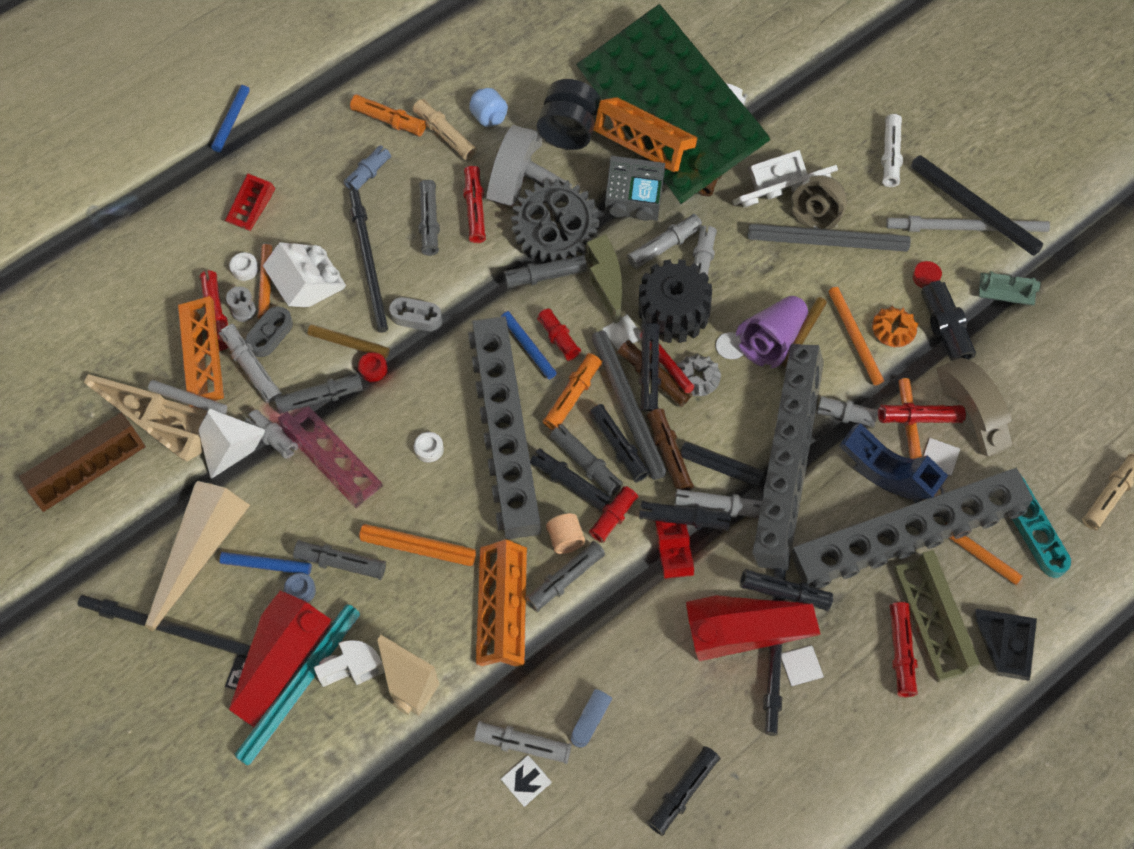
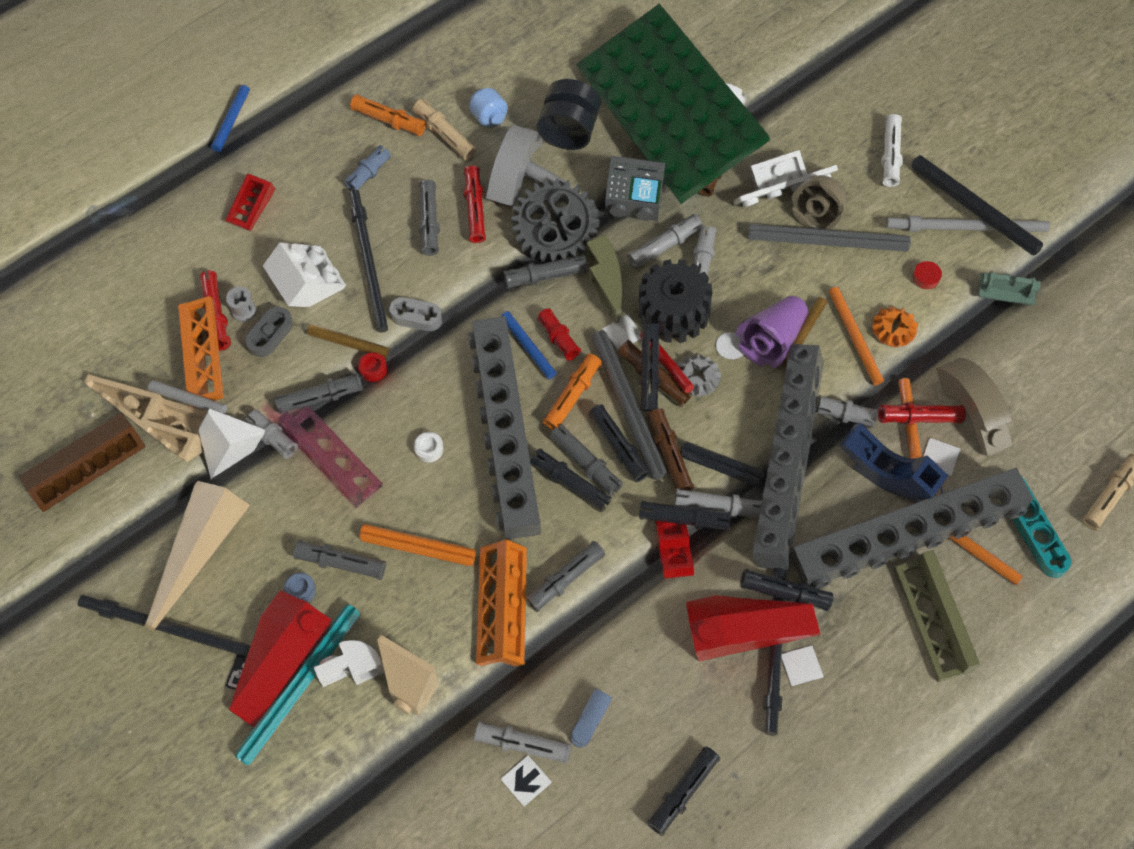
light grey pin [219,324,282,404] -> none
blue bar [220,552,312,575] -> none
white tile [229,252,259,281] -> none
orange bar [258,244,273,319] -> none
light nougat piece [546,513,585,554] -> none
red pin [588,486,638,543] -> none
orange fence [594,97,698,172] -> none
red pin [889,602,918,698] -> none
black piece [921,280,976,361] -> none
black wing [974,609,1037,681] -> none

